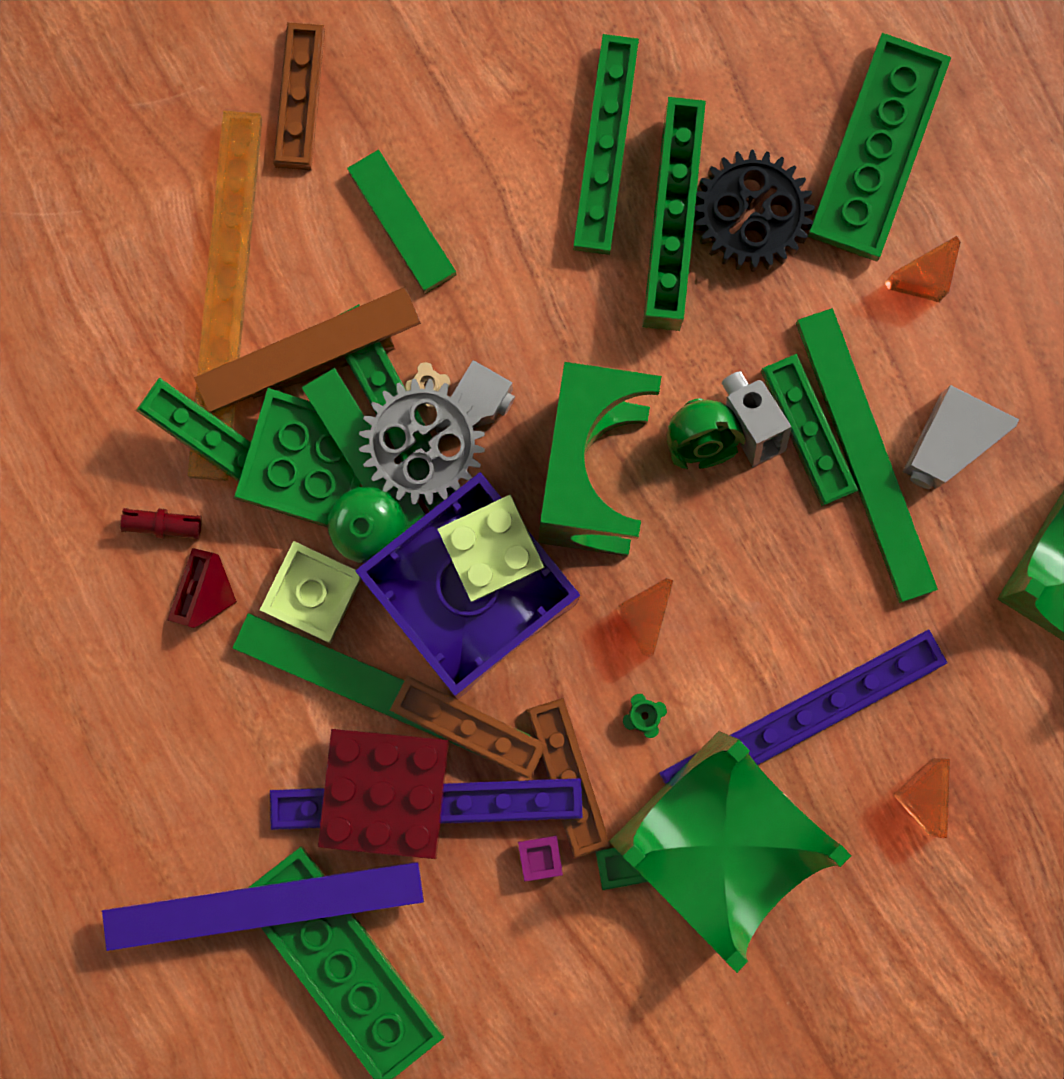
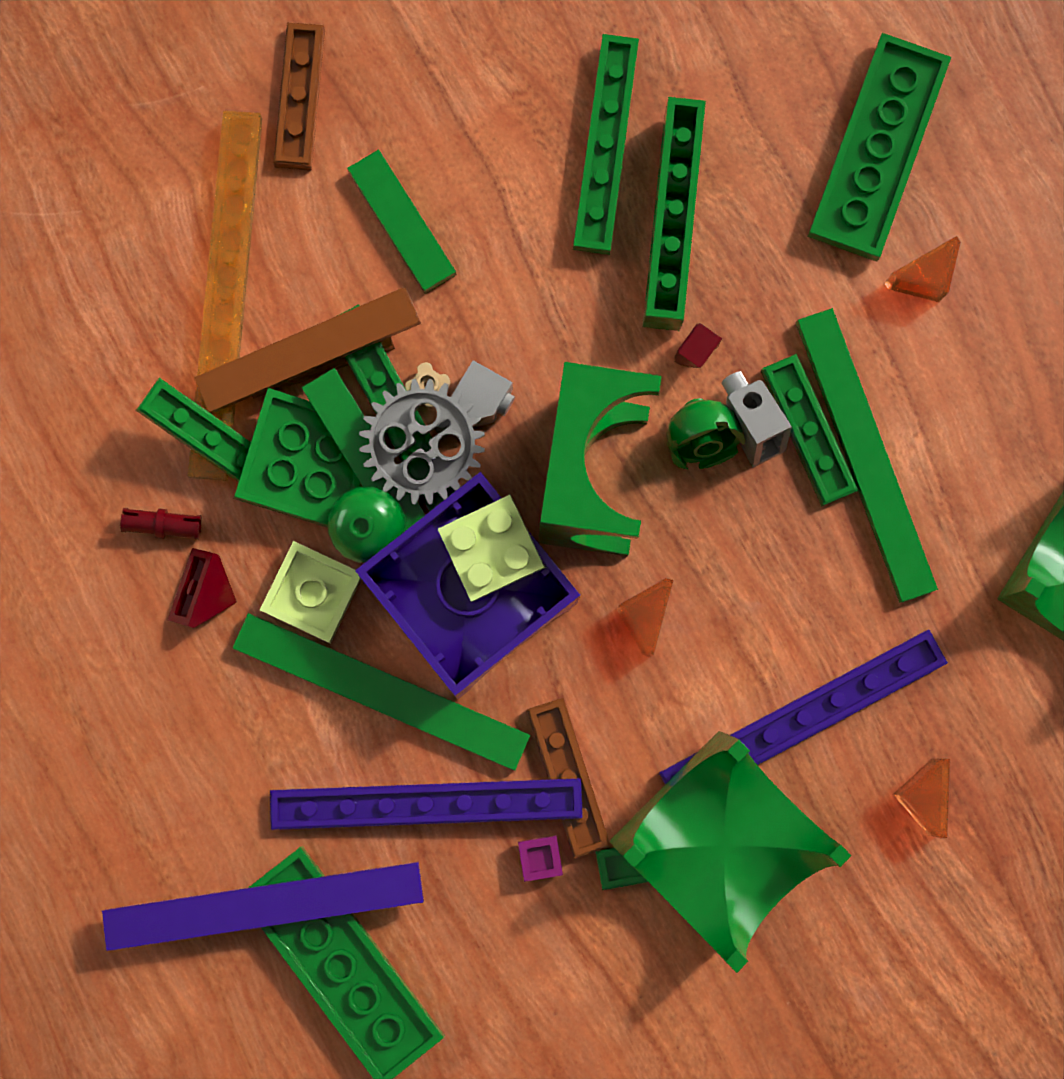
dark red plate [318,729,449,859] -> none
dark orange tile [390,675,547,780] -> none
green plate [623,694,667,738] -> none
black gear [694,150,815,272] -> none
light grey slope [902,385,1019,489] -> none
none -> dark red slope [674,323,722,368]

